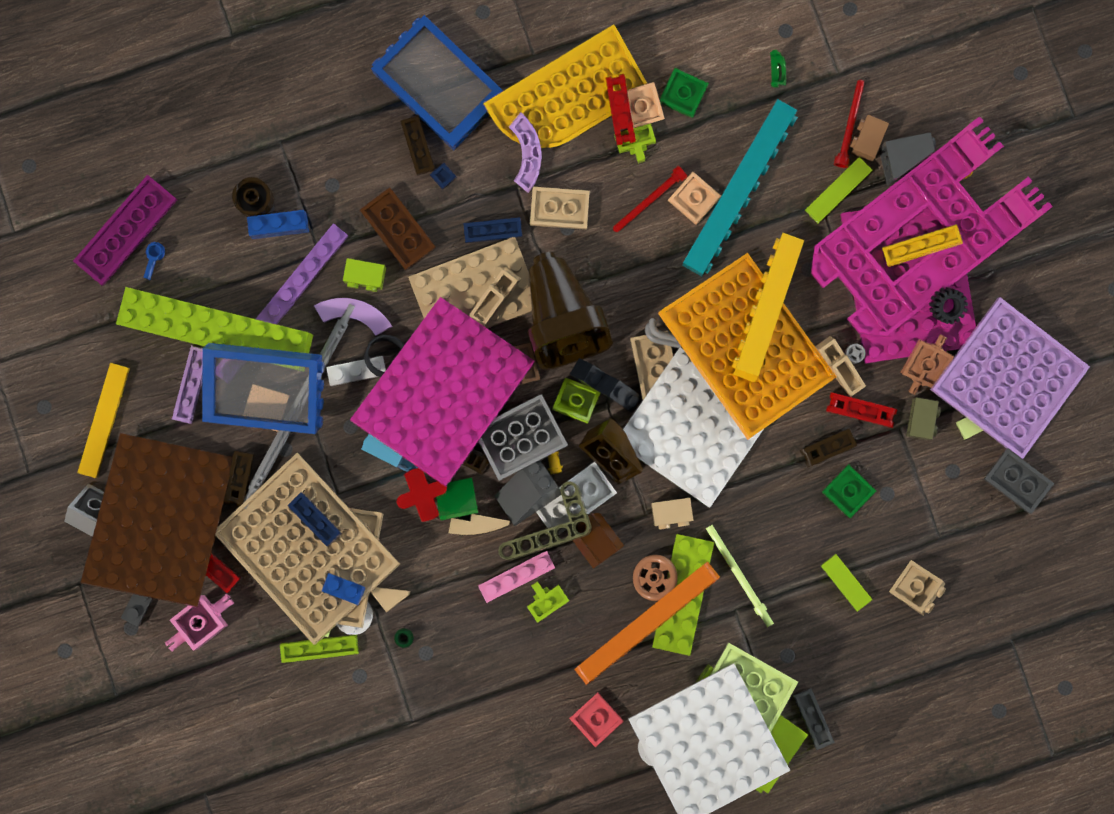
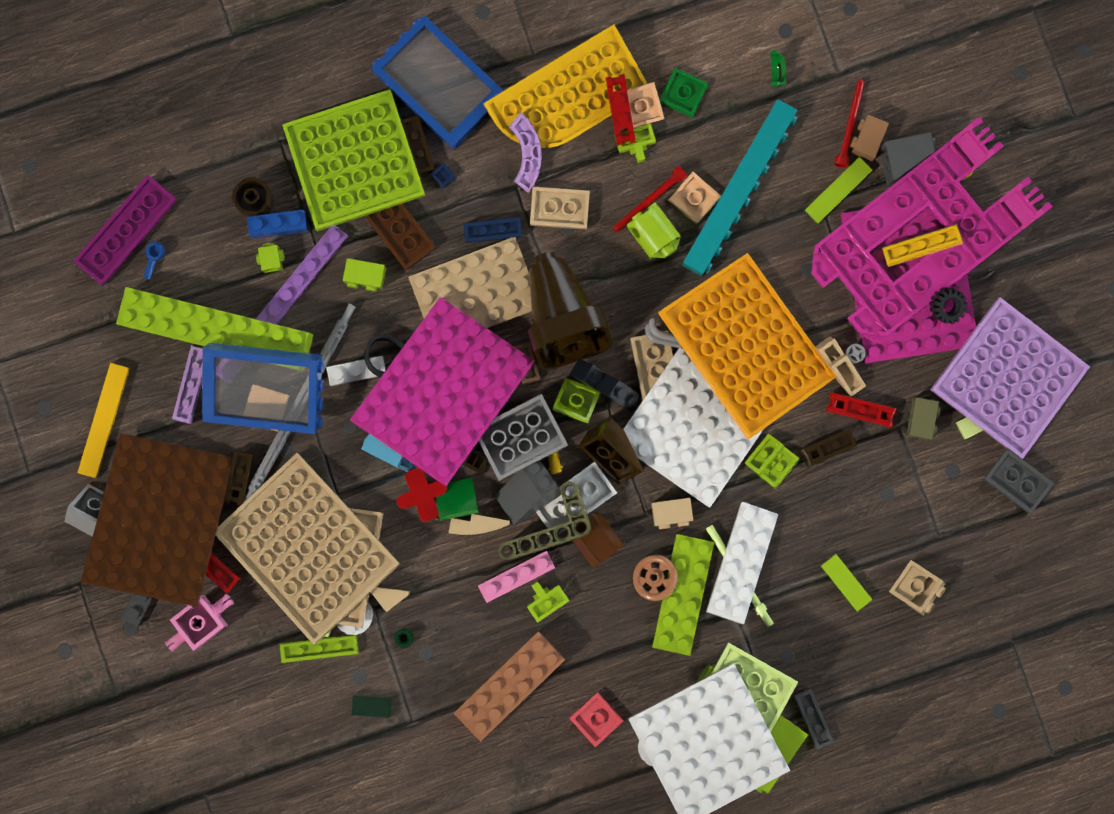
dark blue plate [287,492,342,547] -> none
lavender tile [314,298,393,336] -> none
blue plate [322,573,366,605] -> none
tan slope [468,268,521,327] -> none
orange beam [574,562,720,685] -> none
yellow brick [732,233,804,382] -> none
green tile [822,464,876,519] -> none
nougat plate [901,334,954,395] -> none
none -> lime brick [256,243,285,273]
none -> lime plate [282,89,425,231]
none -> clear green tile [351,695,392,718]
none -> nougat brick [454,631,565,742]
none -> lime cylinder [627,203,681,259]
none -> white plate [706,502,778,624]
none -> lime slope [745,434,800,489]

